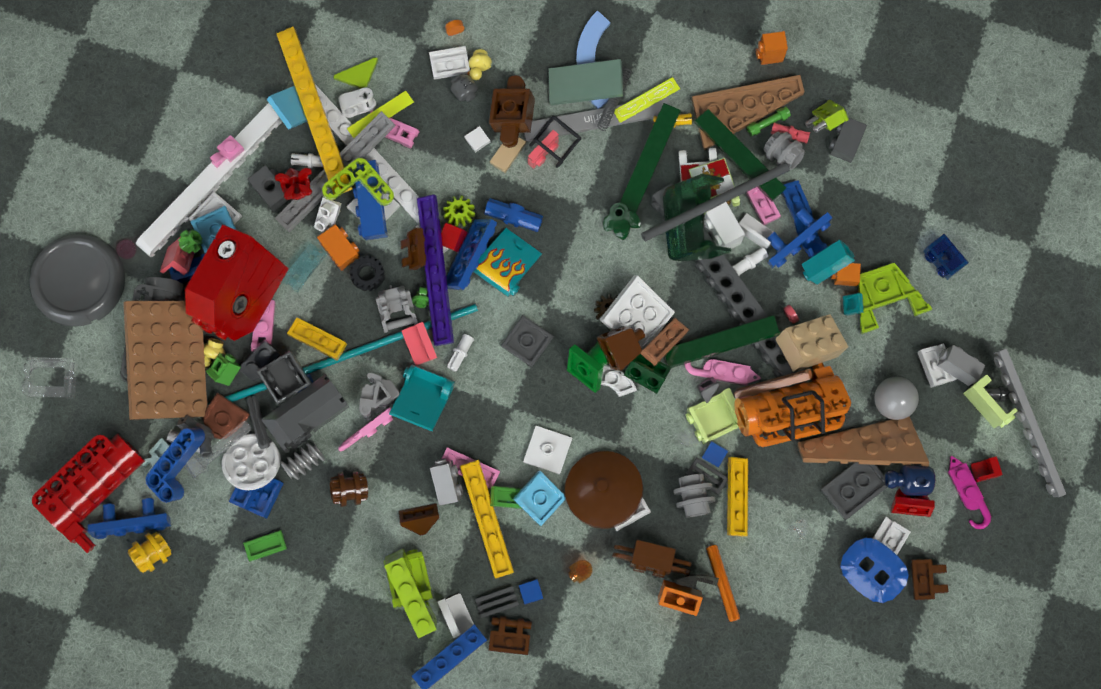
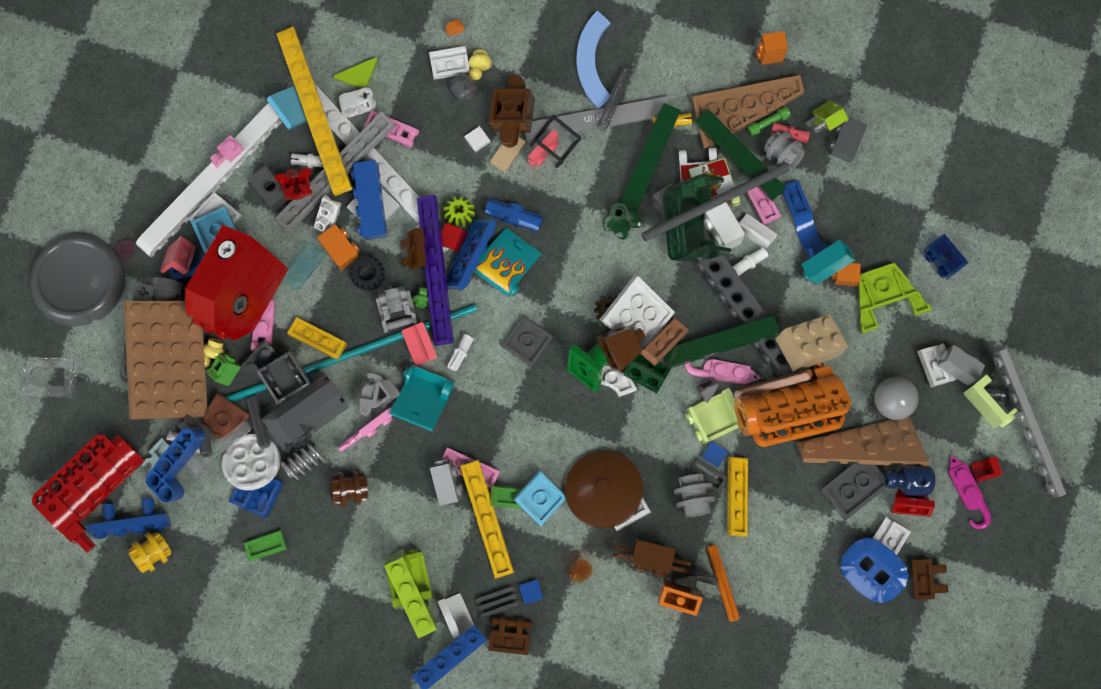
bright green gear [178,230,203,254] -> none
lime beam [322,158,394,206] -> none
neon yellow sticker [347,91,414,138] -> none
reddish brown slope [399,503,439,536] -> none
white plate [523,426,572,475] -> none
sand green tile [548,59,623,105] -> none
neon yellow sticker [613,77,680,123] -> none
blue plate [766,208,832,269] -> none
black piece [782,390,825,441] -> none
coral tile [783,305,799,324] -> none
teal tile [843,293,863,315] -> none

